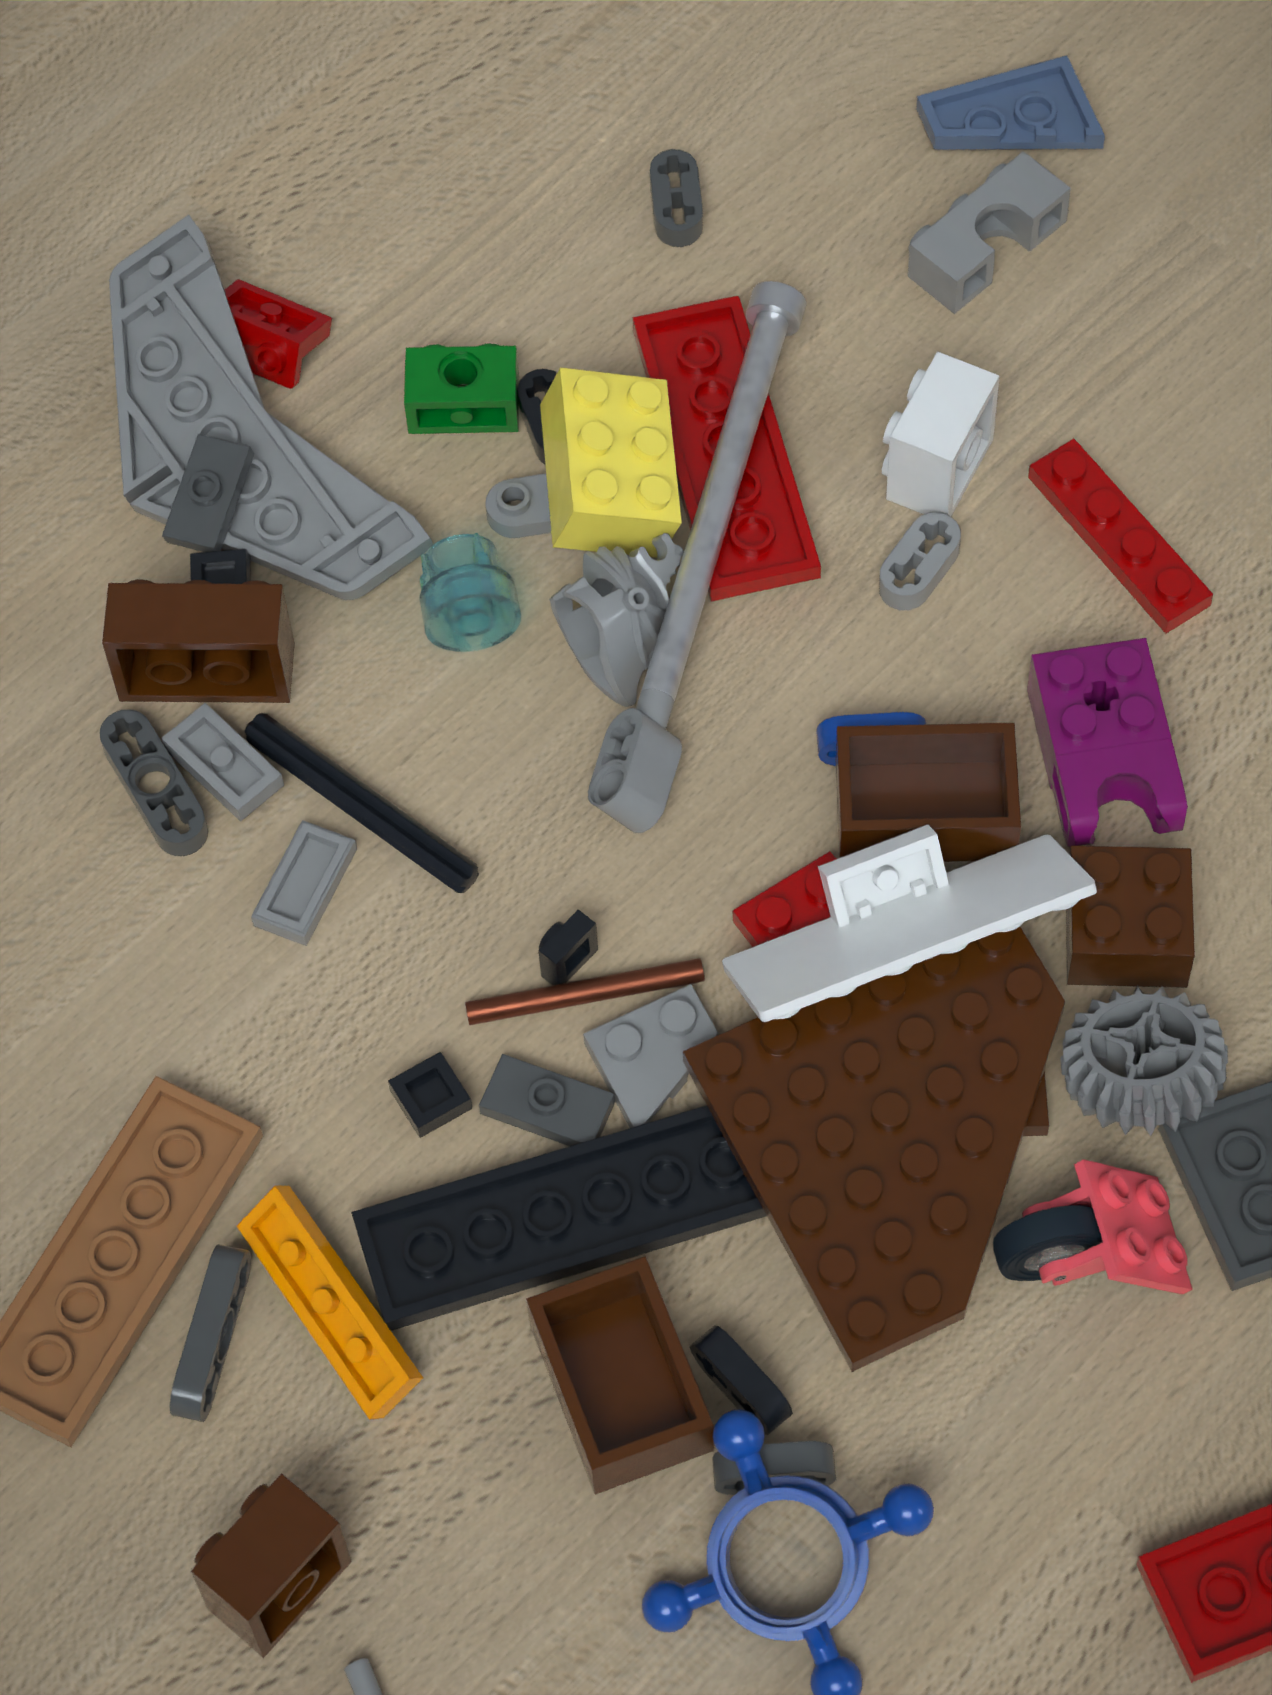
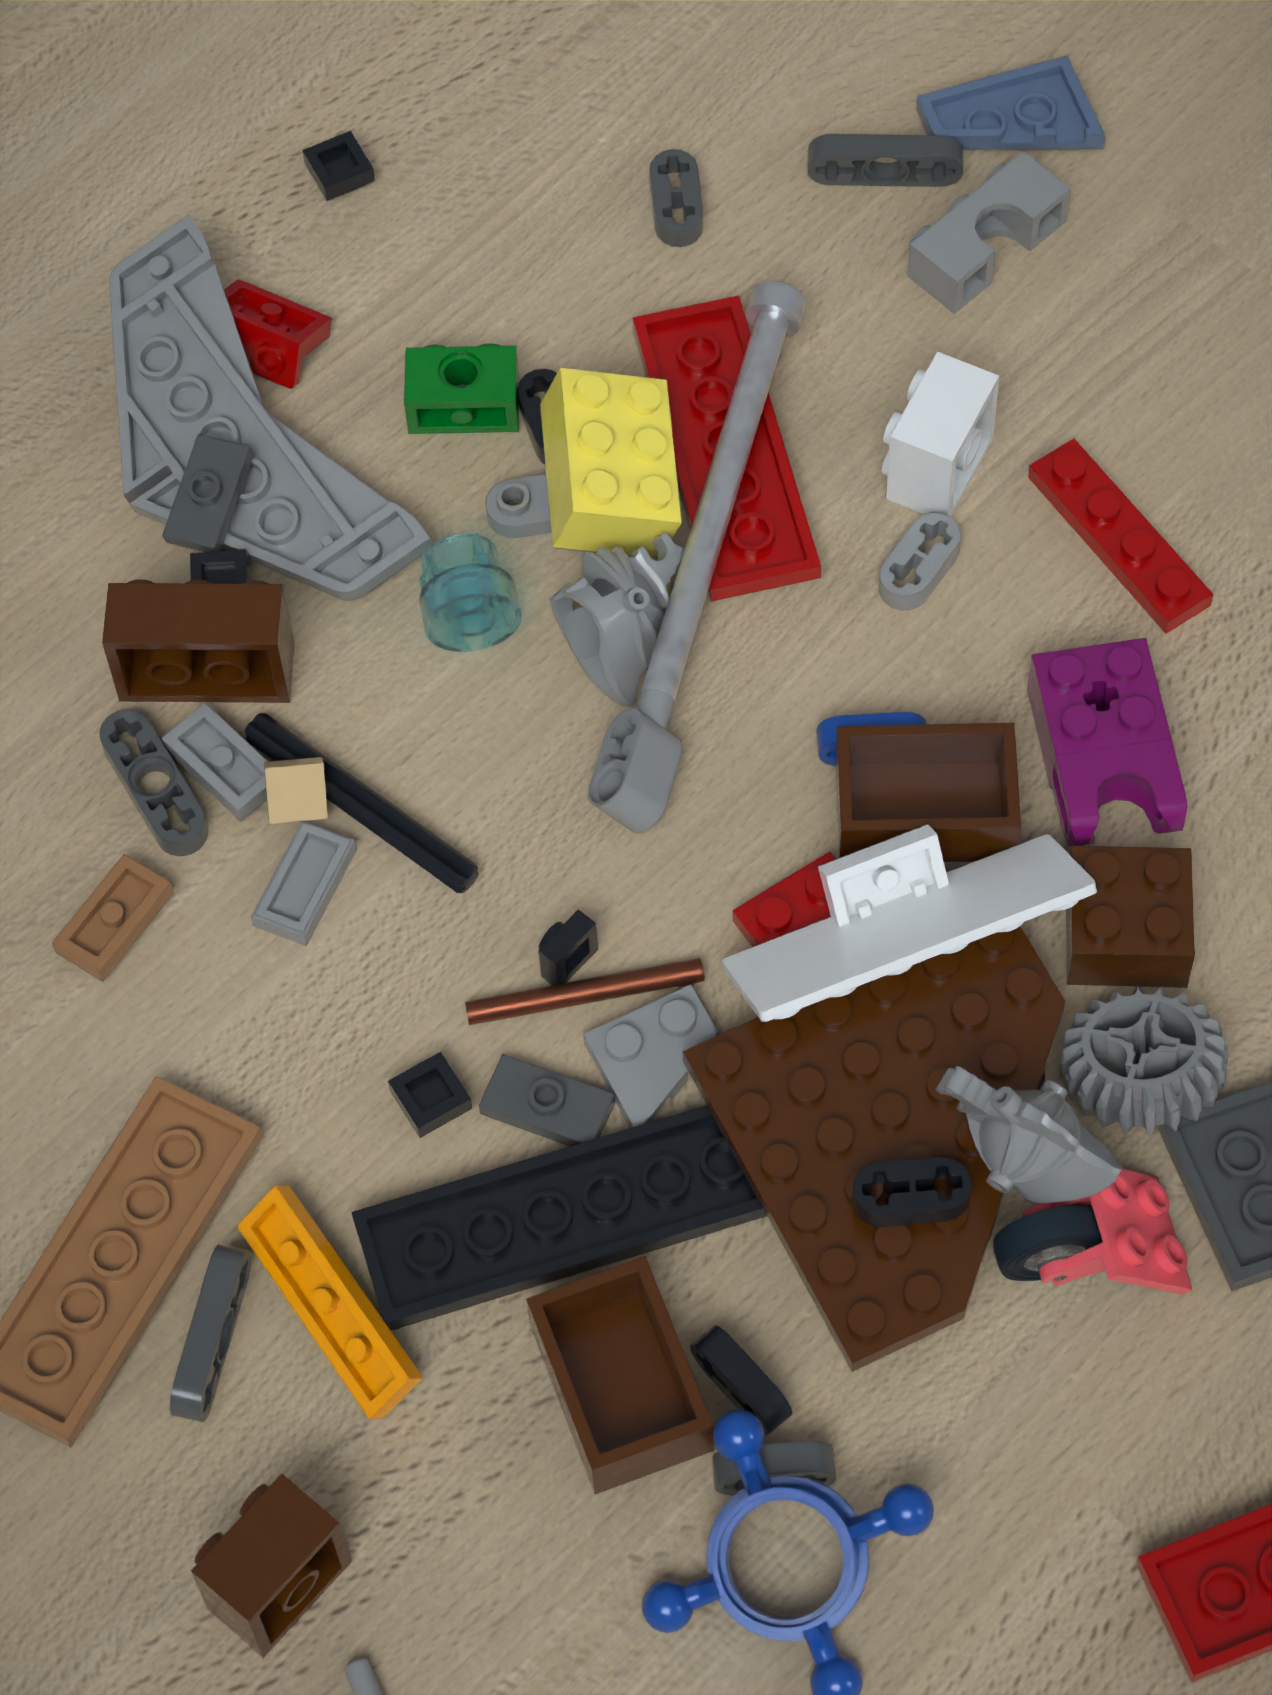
none -> medium nougat plate [52,854,174,982]
none -> tan tile [264,757,328,824]
none -> black plate [302,130,375,201]
none -> dark grey beam [808,134,963,187]
none -> black beam [852,1157,972,1227]
none -> light grey helmet [936,1066,1122,1203]

